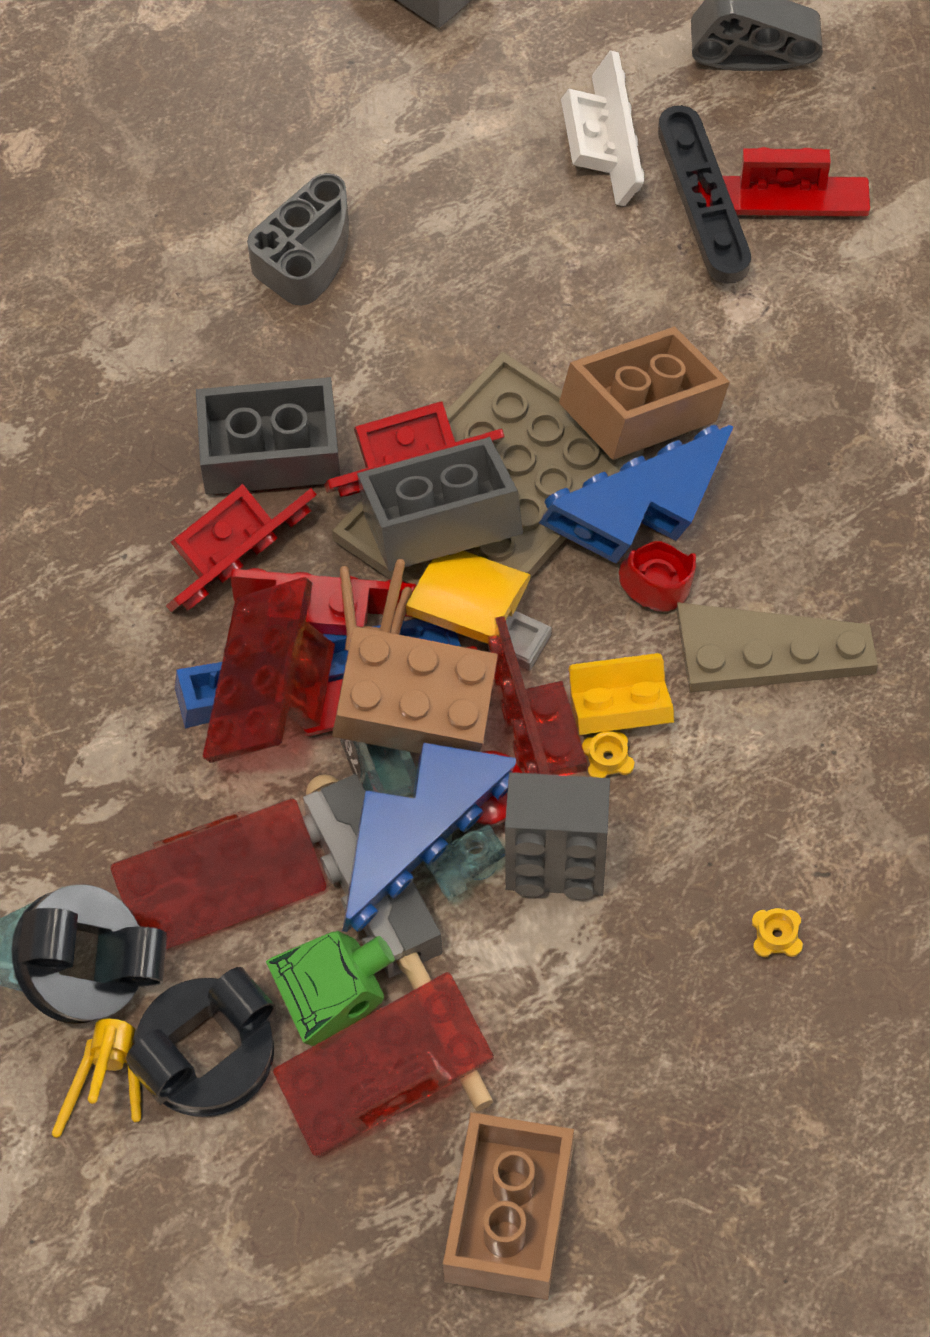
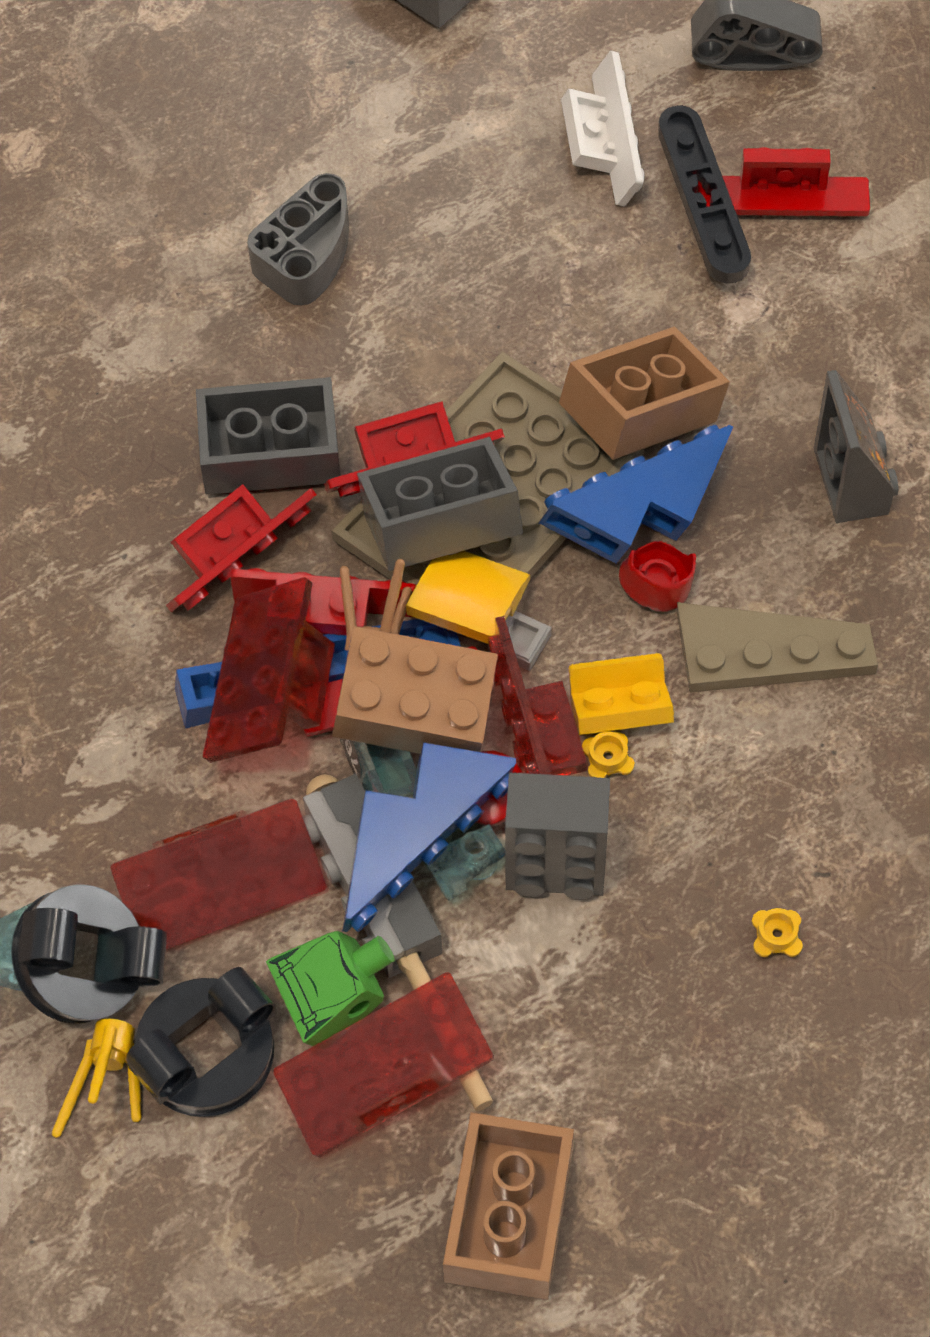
none -> dark grey slope [814,370,899,523]

